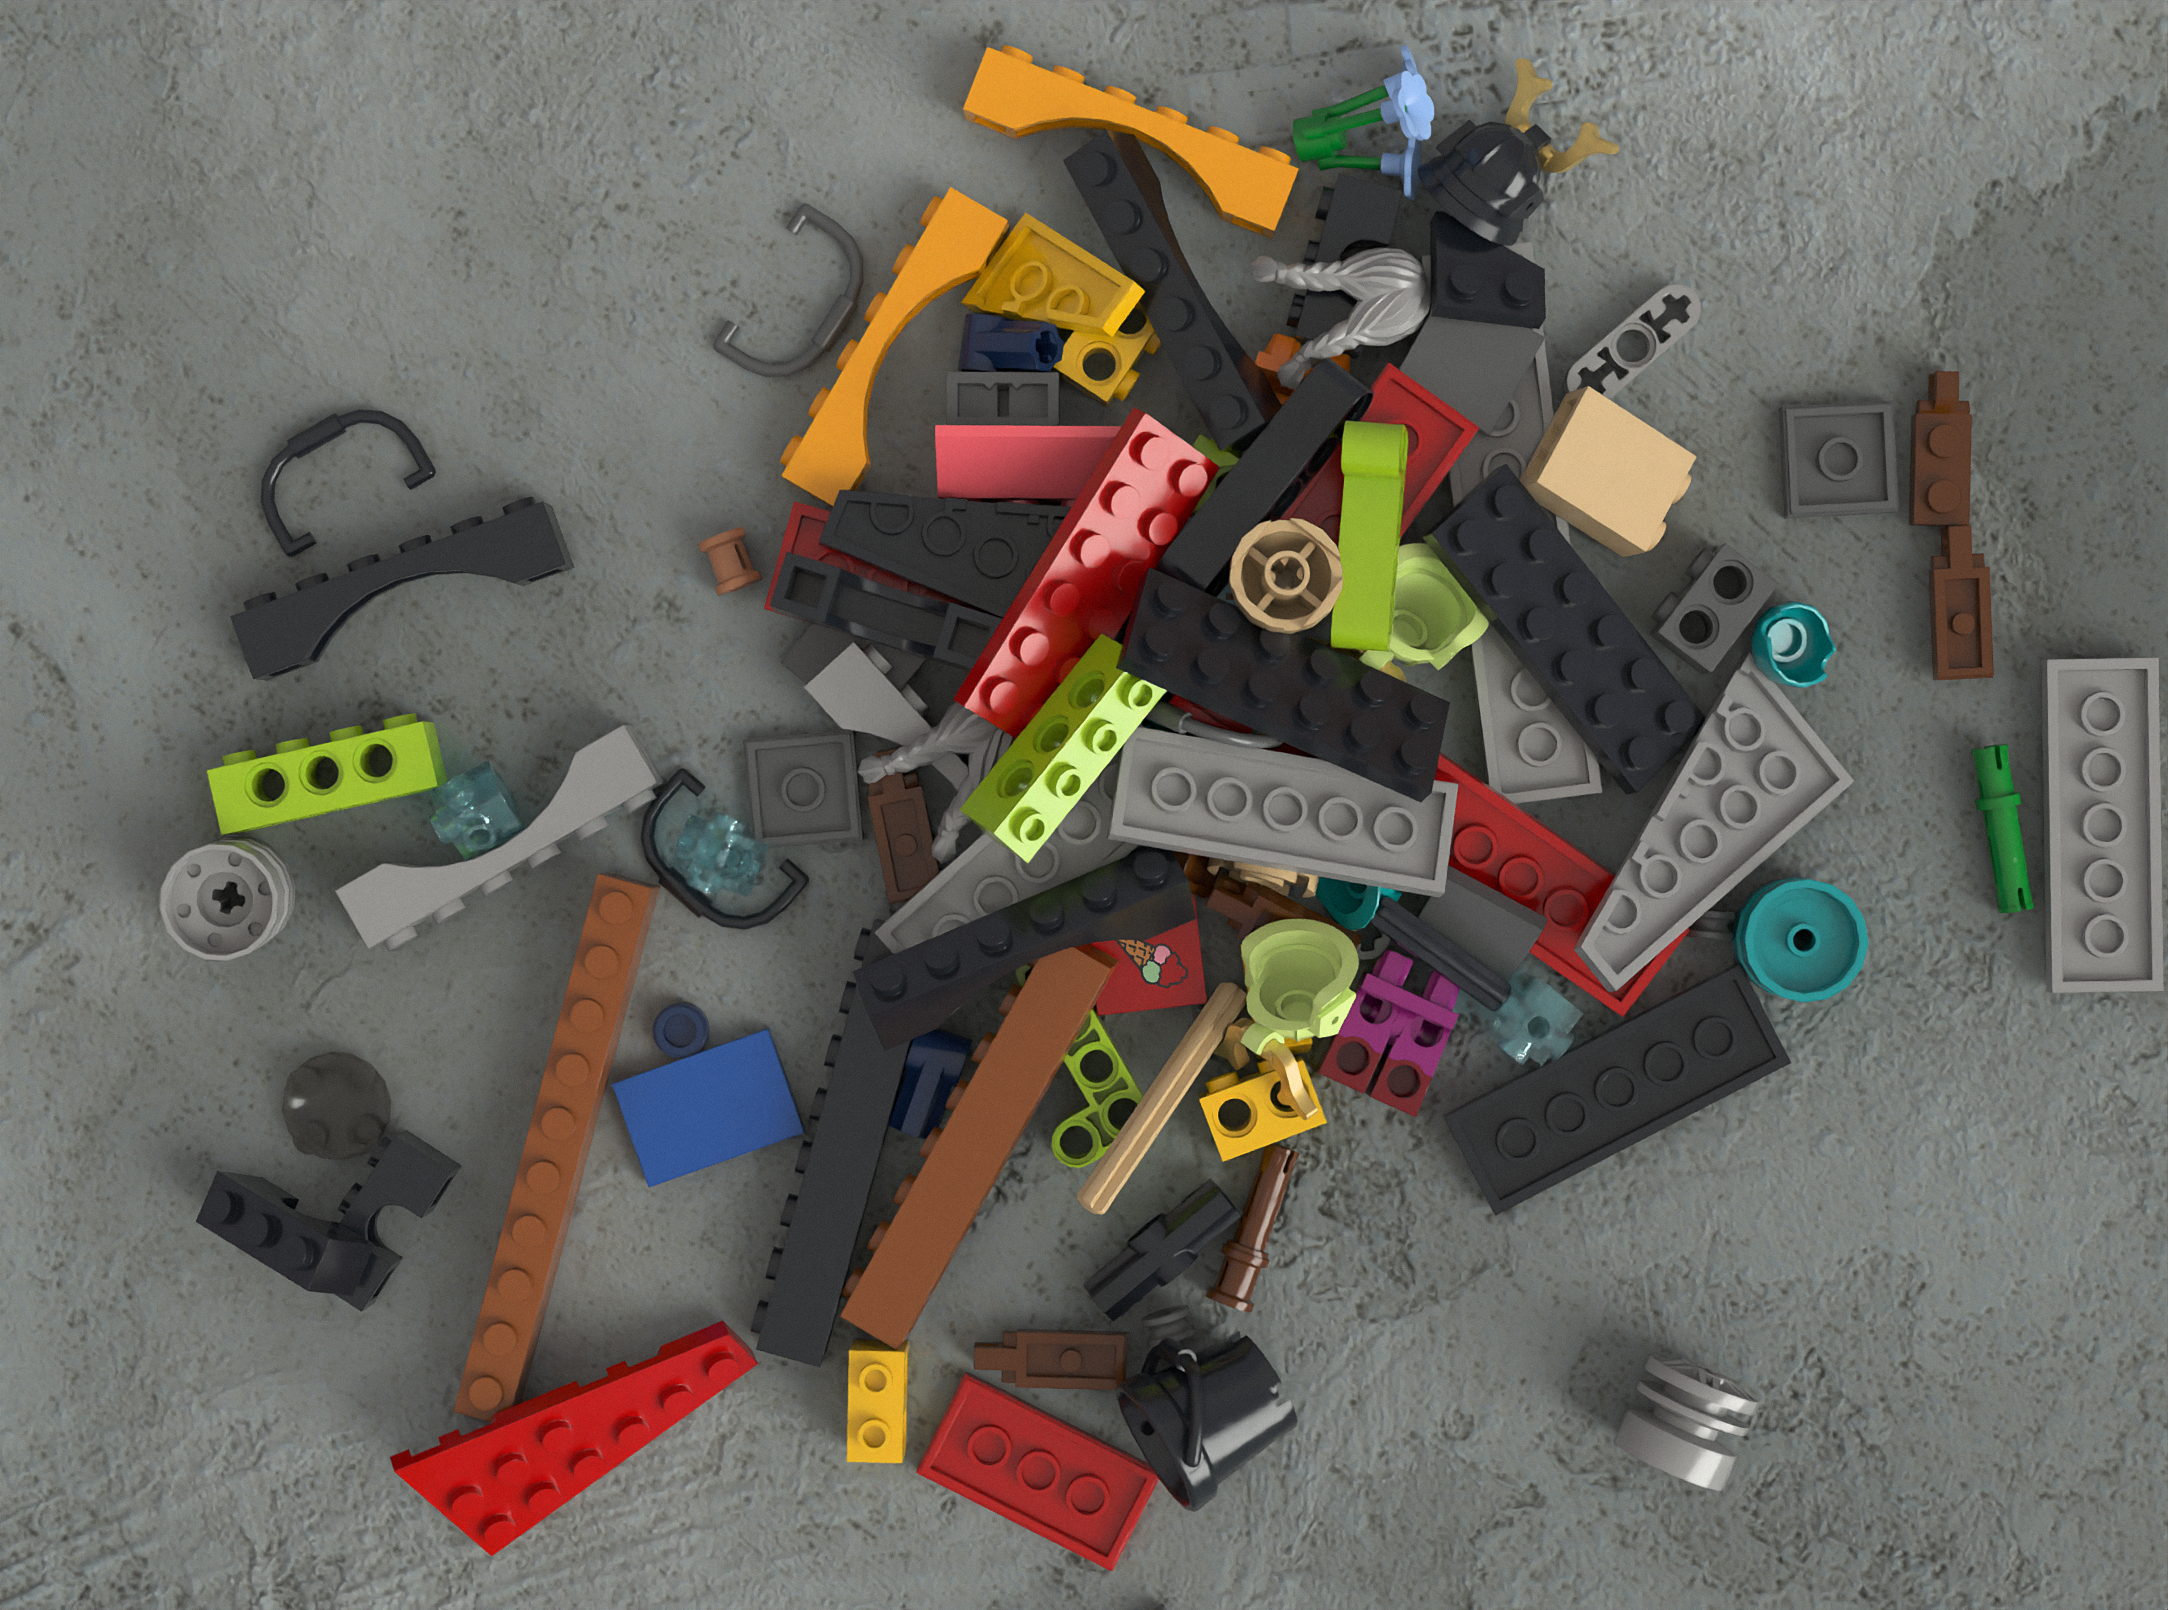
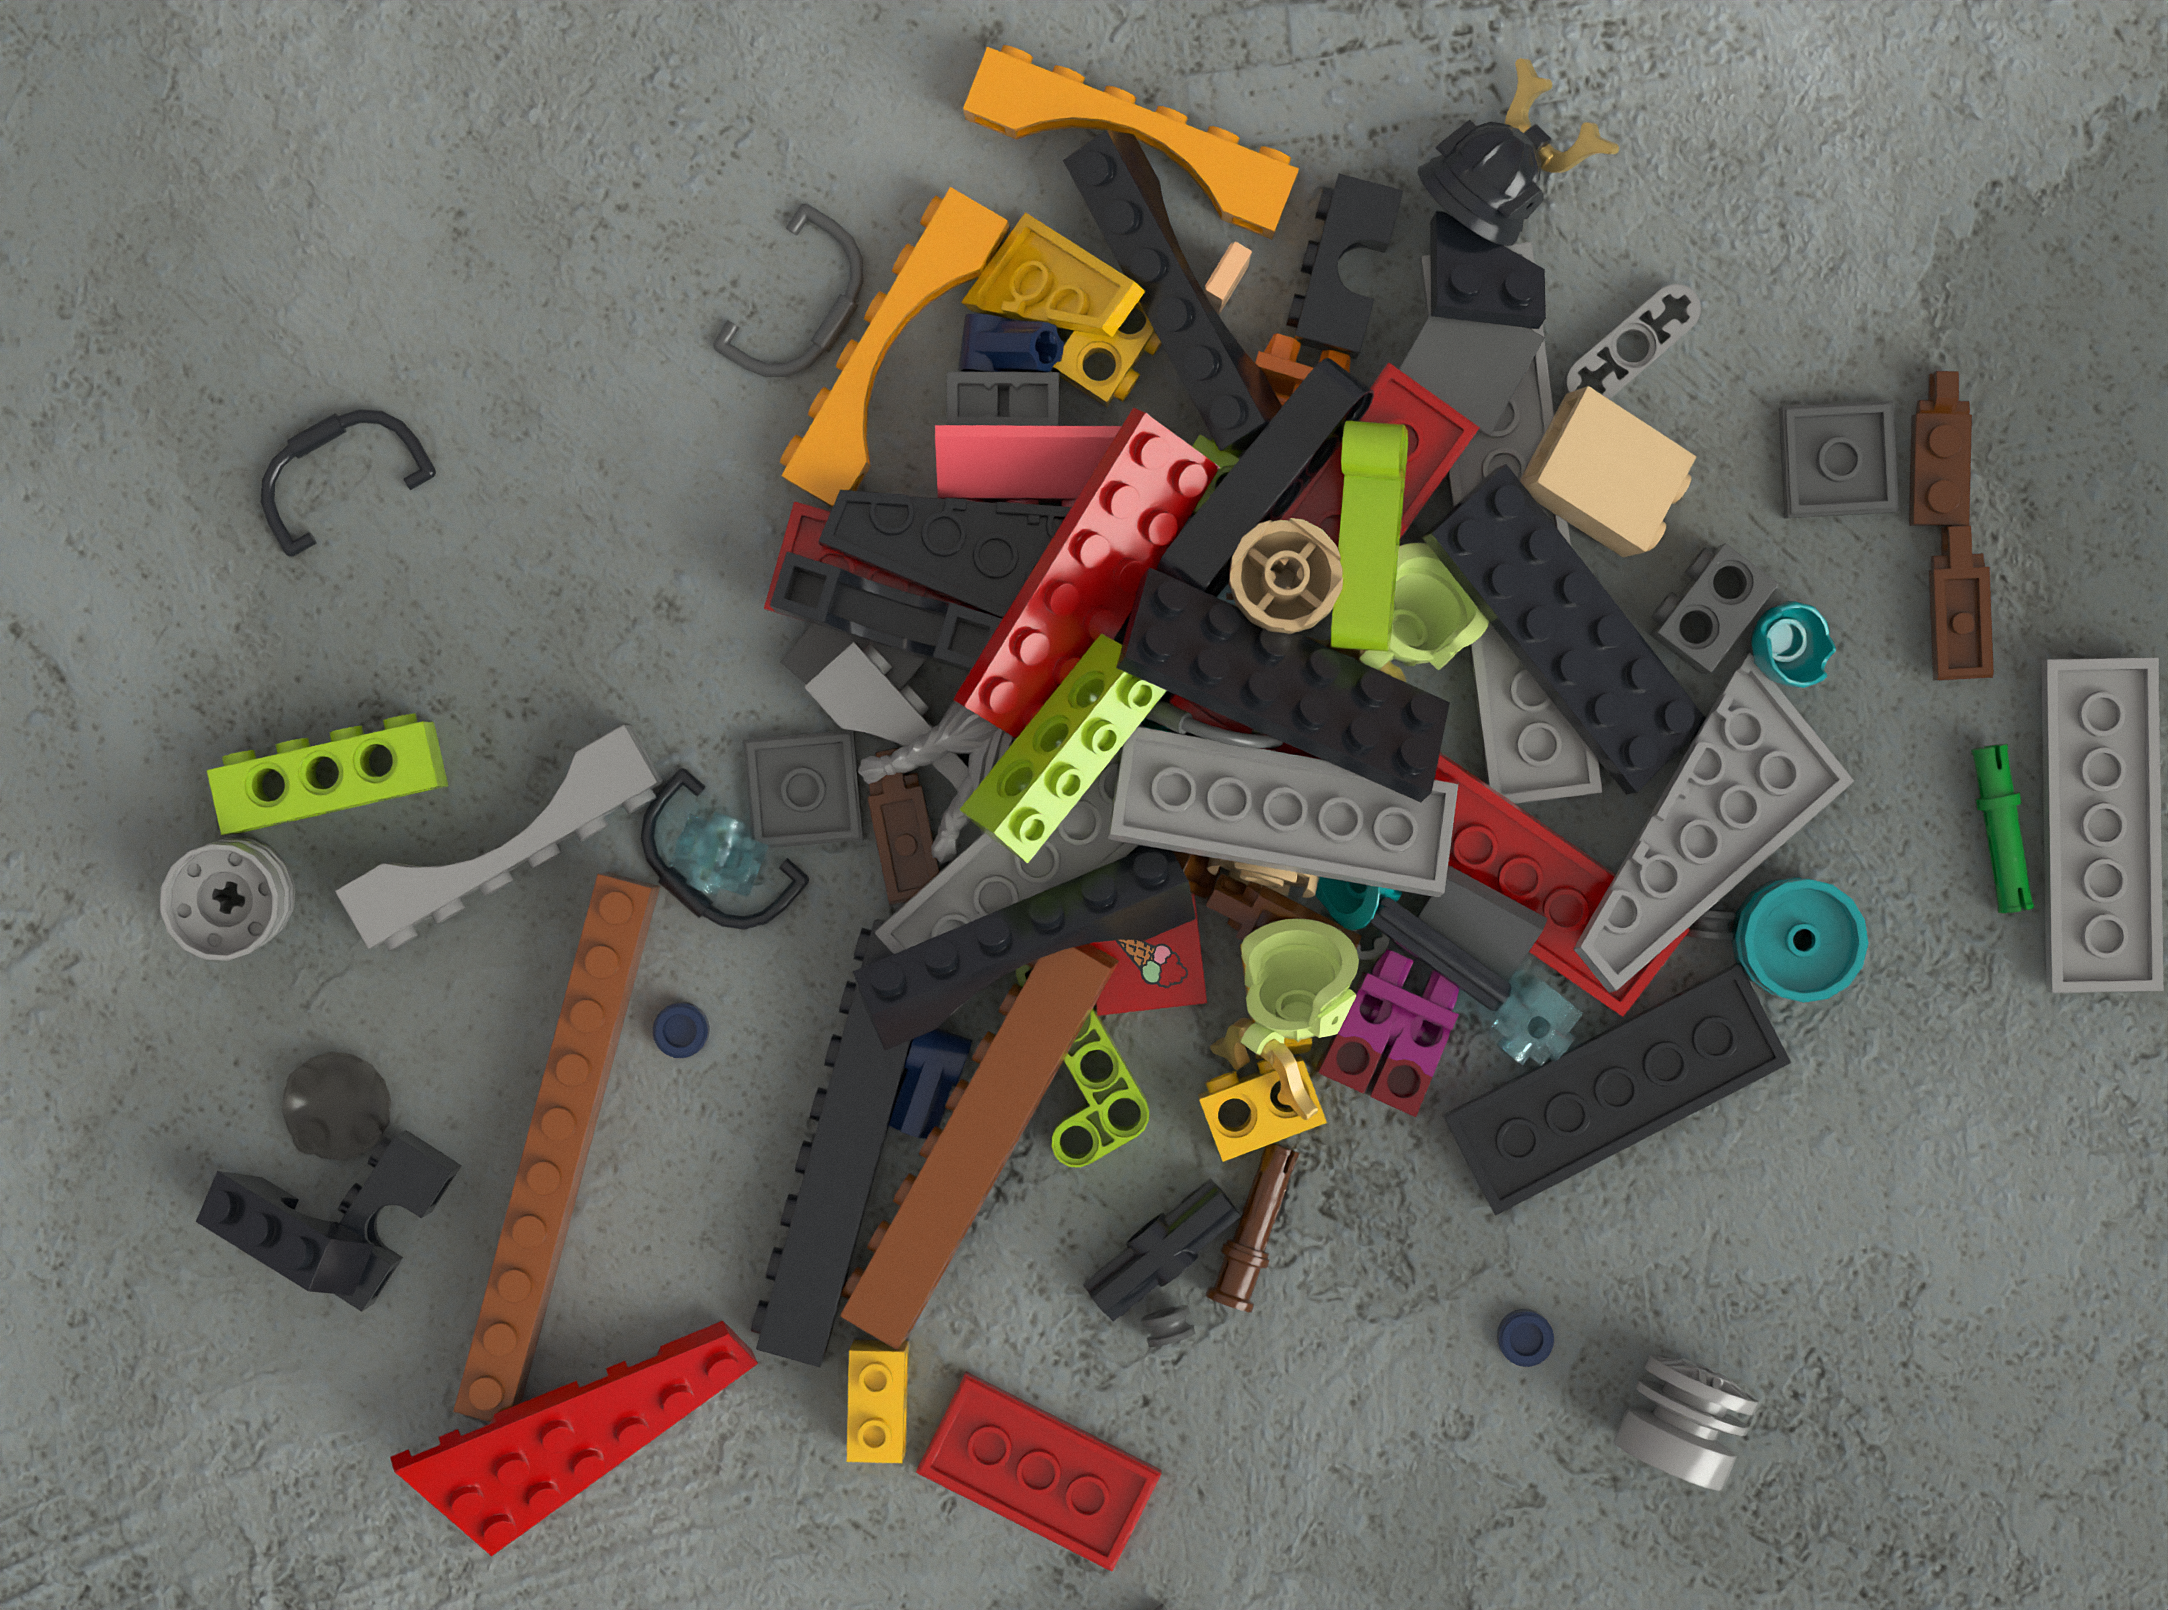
black arch [230,497,575,681] -> none
clear light blue brick [430,760,525,860] -> none
blue tile [612,1028,806,1188] -> none
nougat bush [697,527,763,596] -> none
reddish brown hinge [973,1329,1127,1390] -> none
tan axle [1077,982,1247,1215] -> none
black piece [1116,1331,1298,1512] -> none
light grey hair [1250,247,1431,389] -> none
plant [1293,44,1434,201] -> none
none -> light nougat tile [1204,241,1252,315]
none -> dark blue tile [1497,1309,1554,1367]

